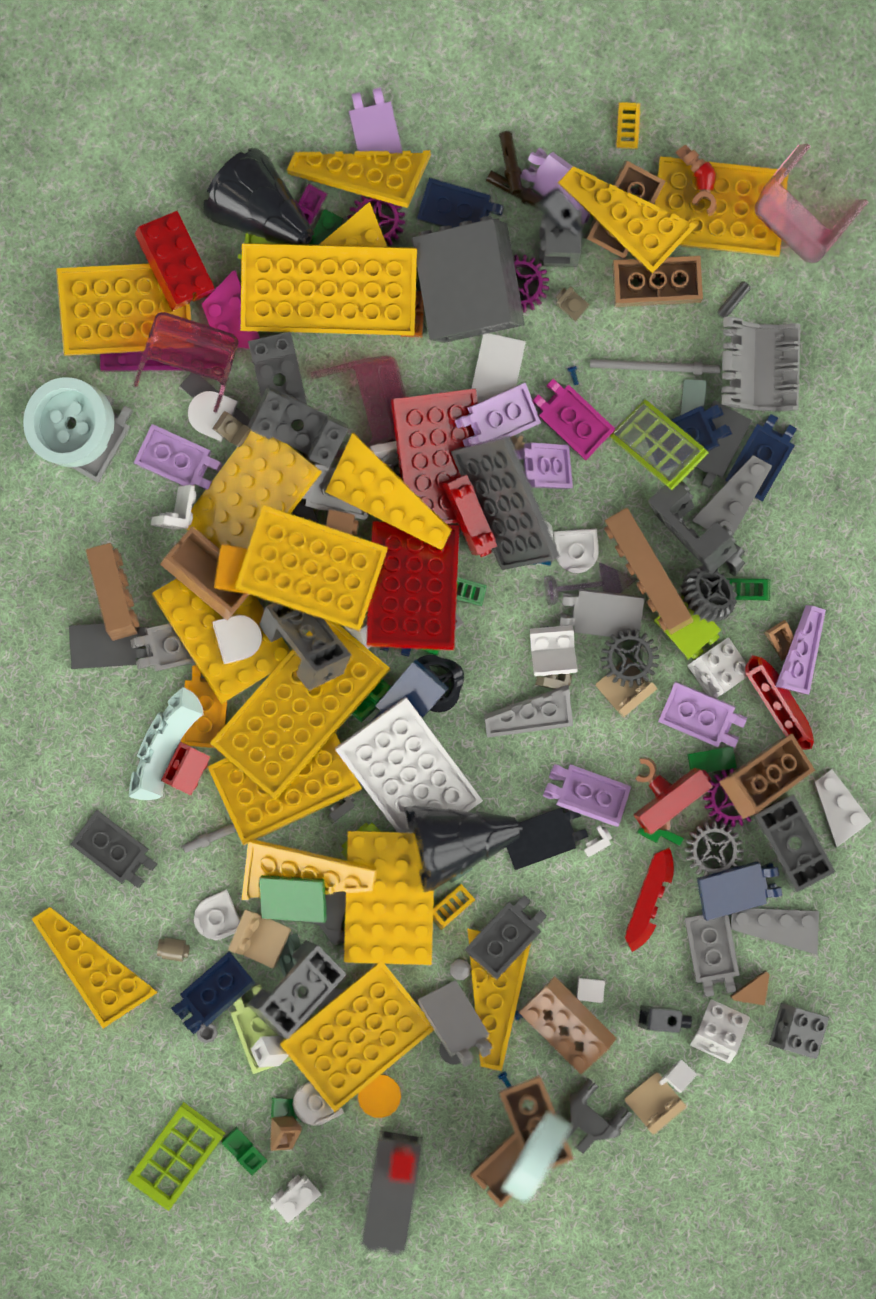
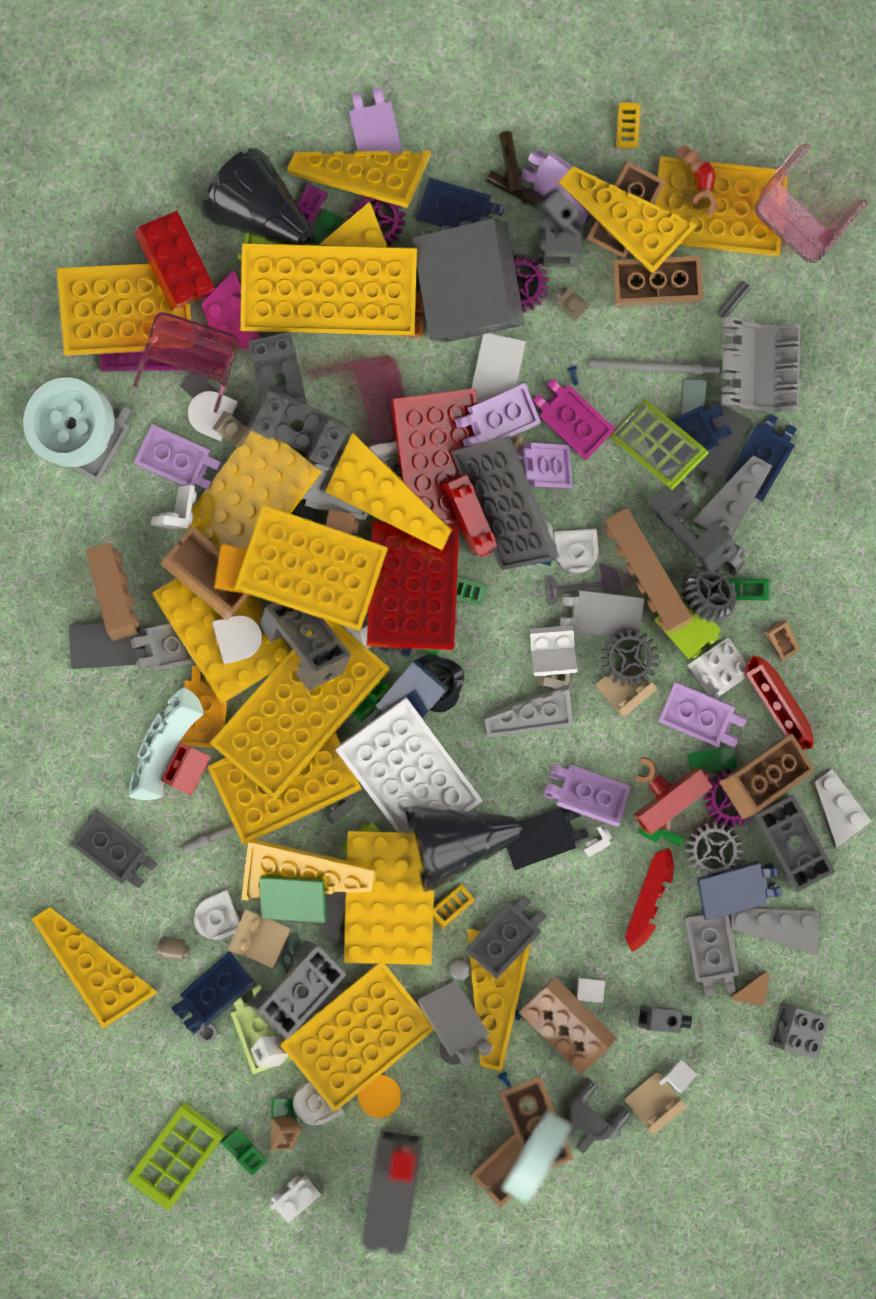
white bracket [690,1000,750,1064] -> none
lavender wing [775,605,826,695] -> none

